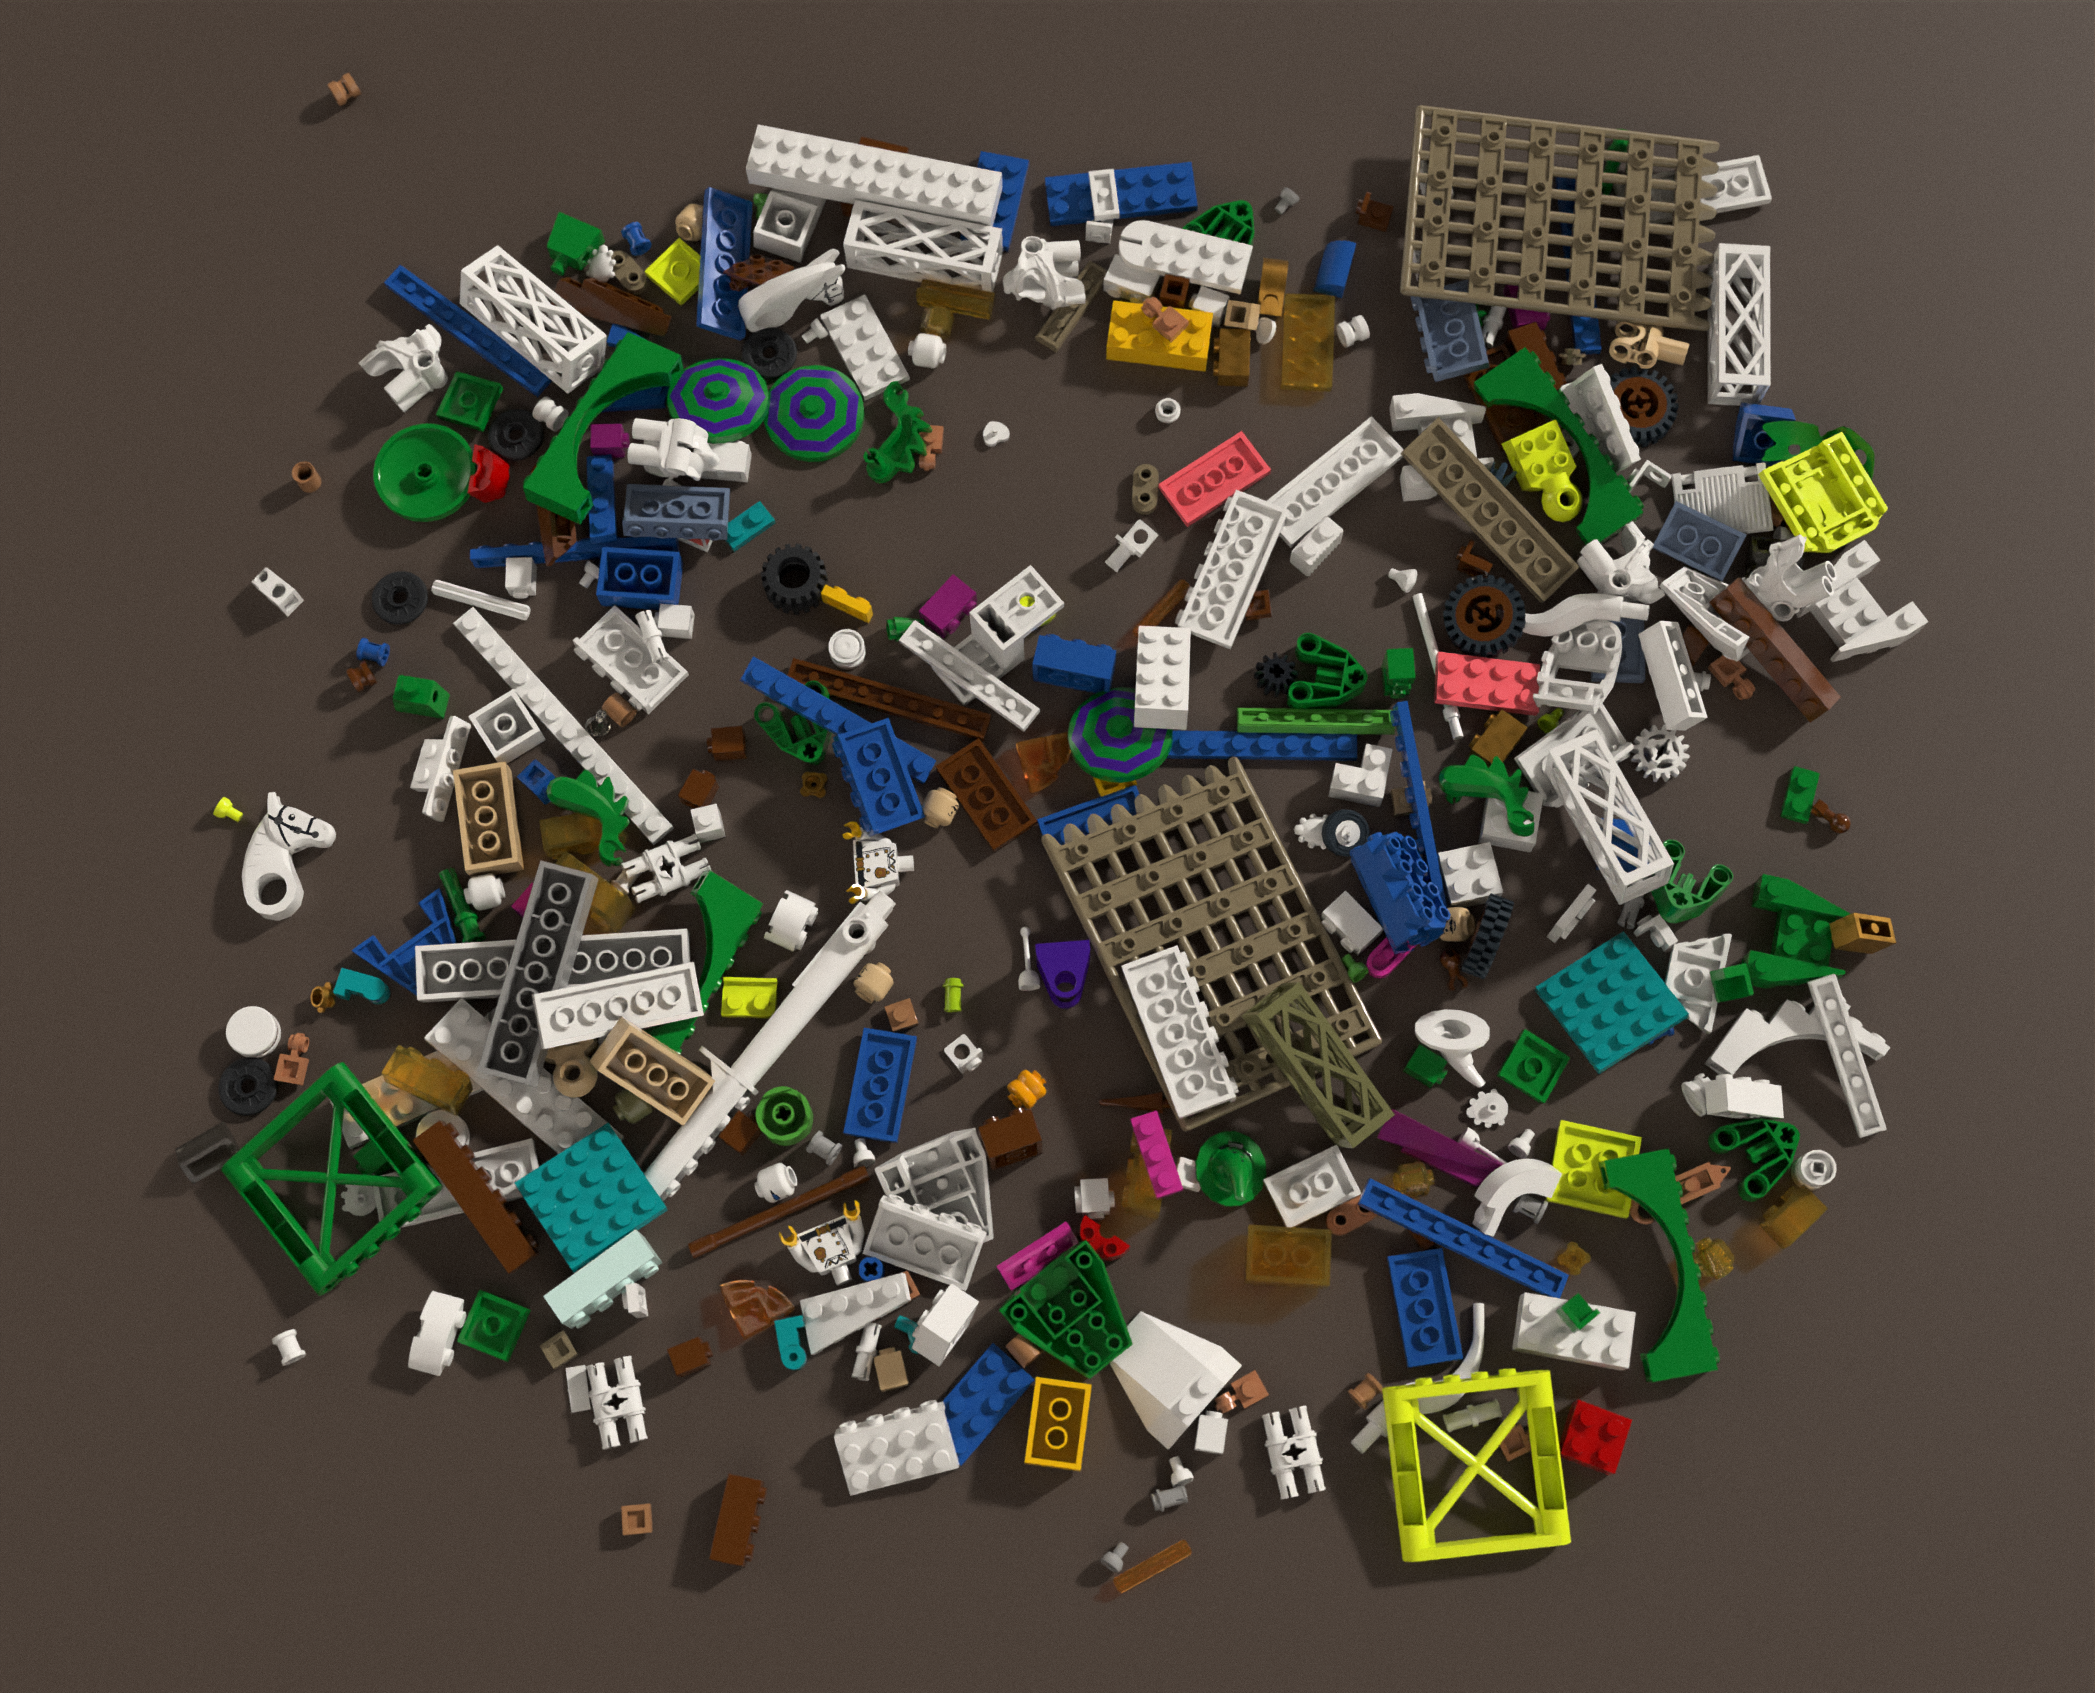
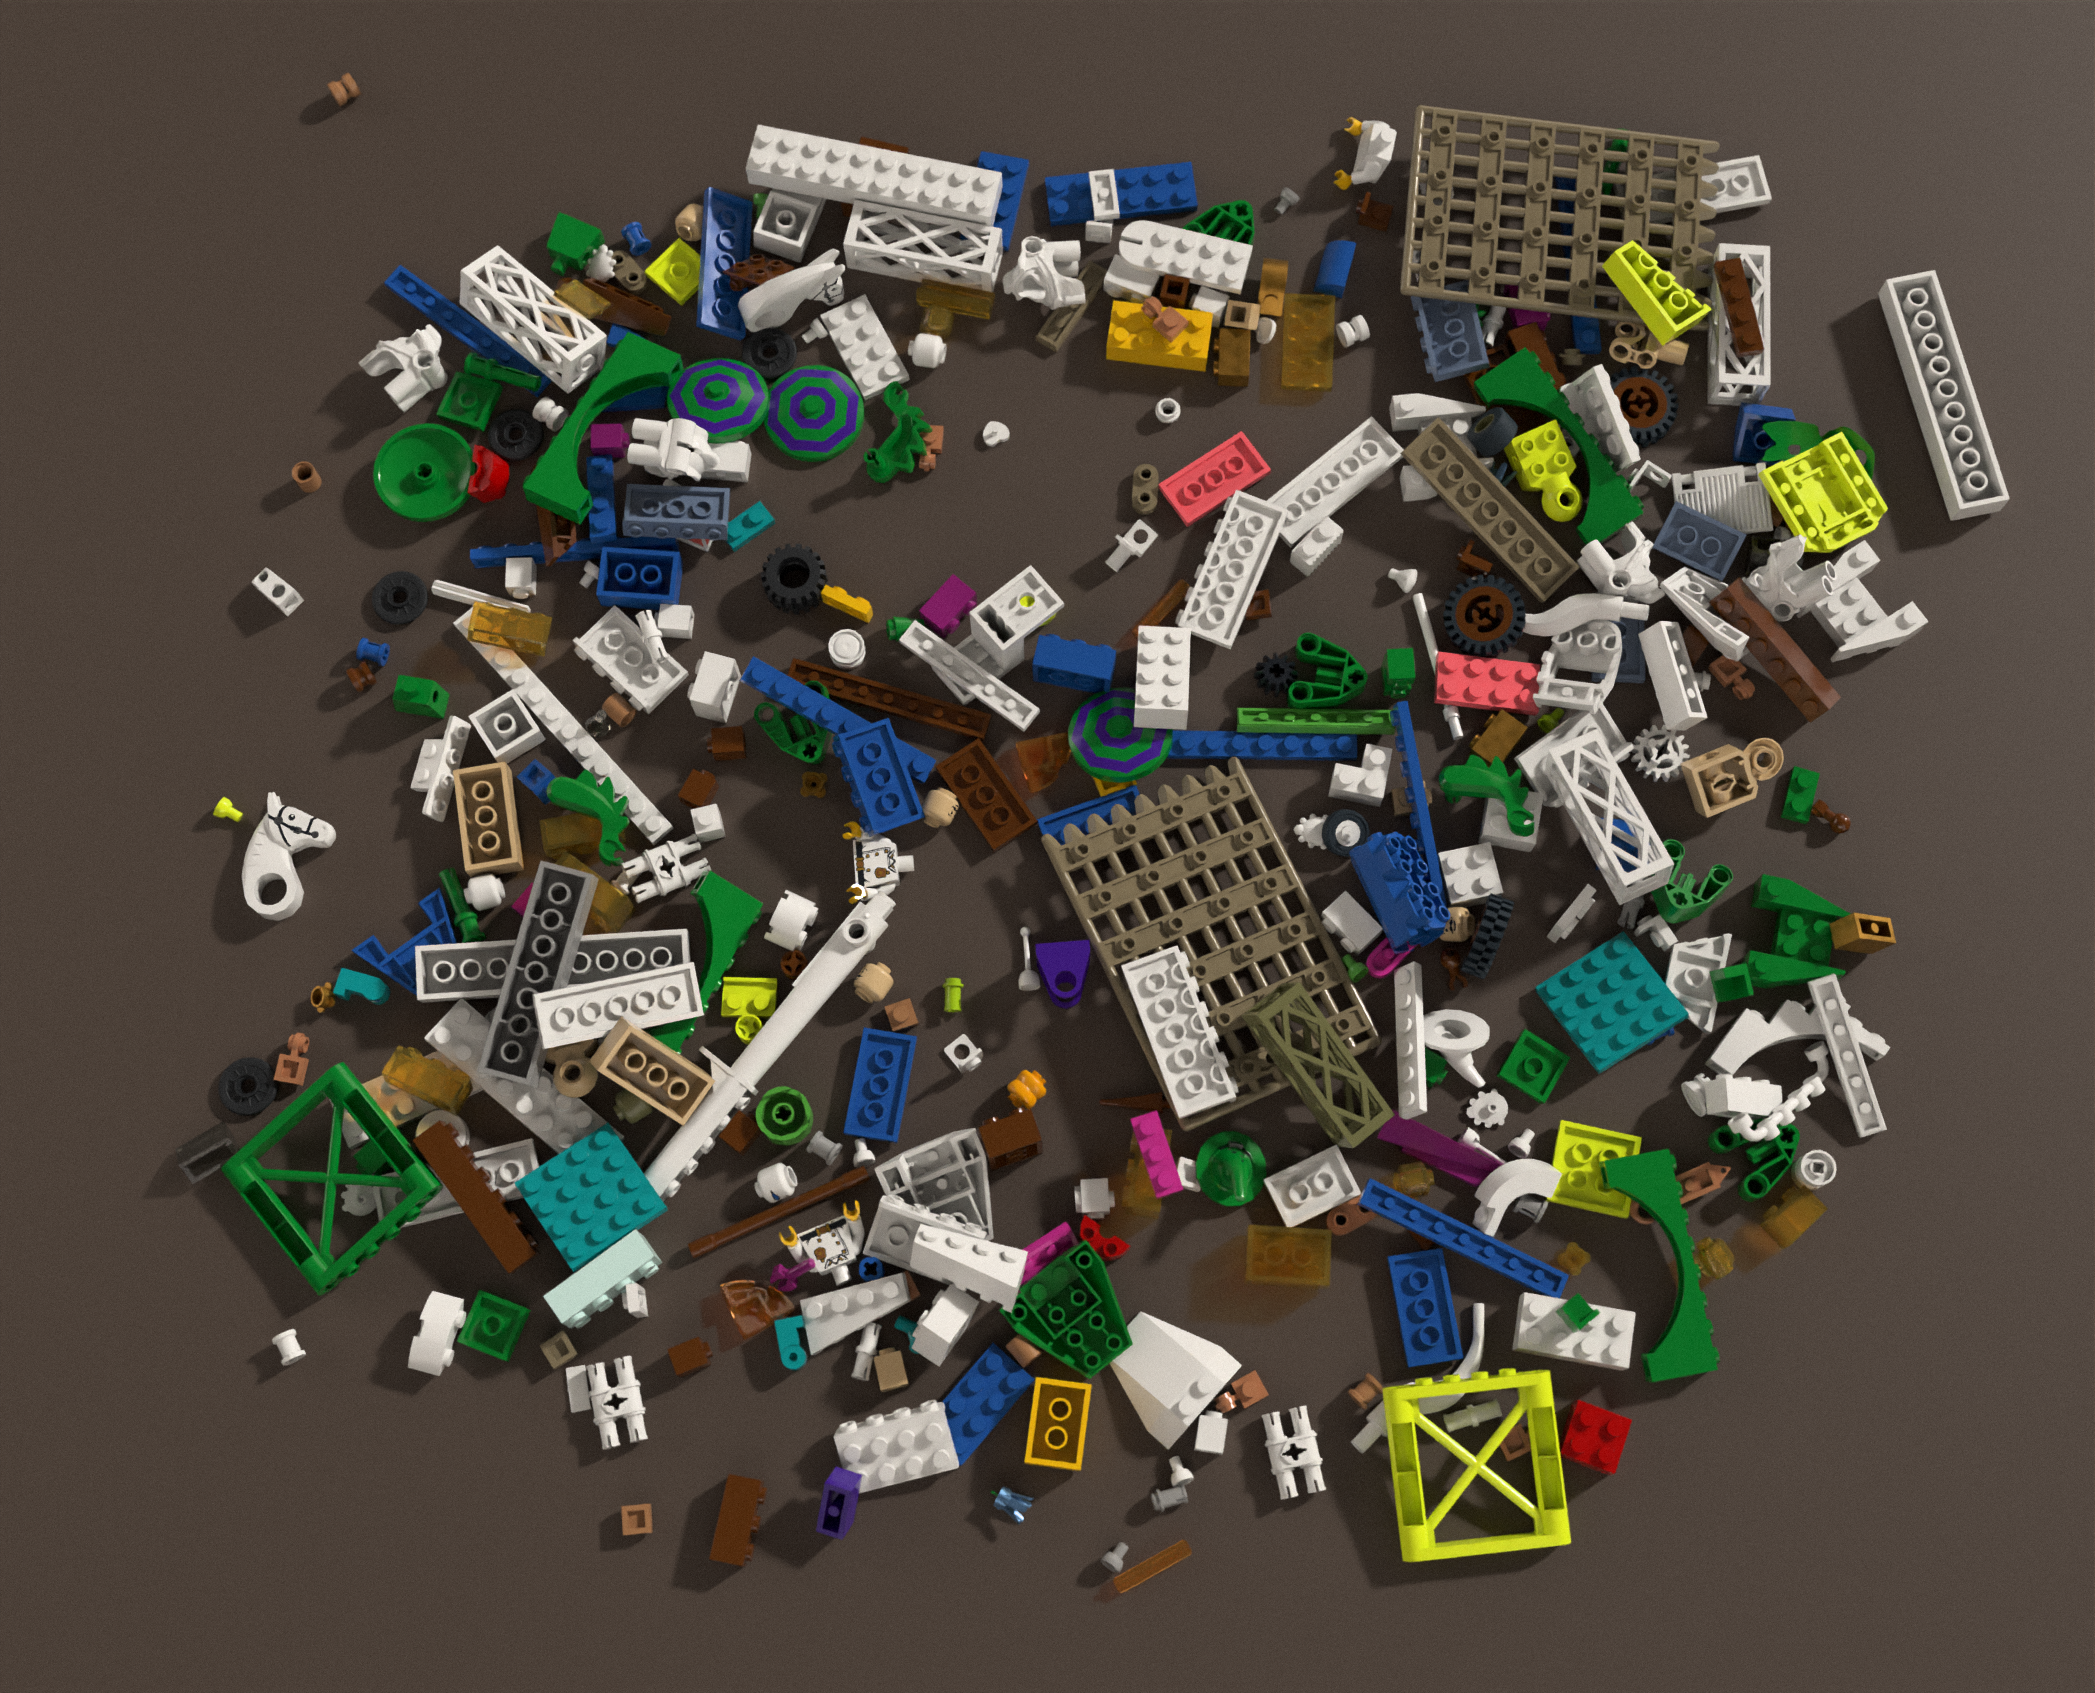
white head [226,1006,281,1058] -> none
none -> green pin [464,352,542,392]
none -> clear yellow brick [467,601,552,657]
none -> clear yellow piece [553,279,611,320]
none -> white brick [687,651,741,723]
none -> neon yellow wheel [735,1014,763,1045]
none -> magenta bar [770,1258,816,1291]
none -> reddish brown wheel [780,950,808,980]
none -> dark purple brick [816,1467,862,1540]
none -> white wedge [910,1224,1028,1313]
none -> flat silver piece [991,1486,1034,1525]
none -> white torso [1334,117,1396,190]
none -> white plate [1394,962,1427,1120]
none -> black wheel [1467,407,1518,457]
none -> neon yellow wedge [1602,240,1712,346]
none -> tan brick [1680,738,1784,818]
none -> reddish brown plate [1713,258,1764,358]
none -> white bar [1728,1041,1829,1141]
none -> white brick [1878,270,2010,521]

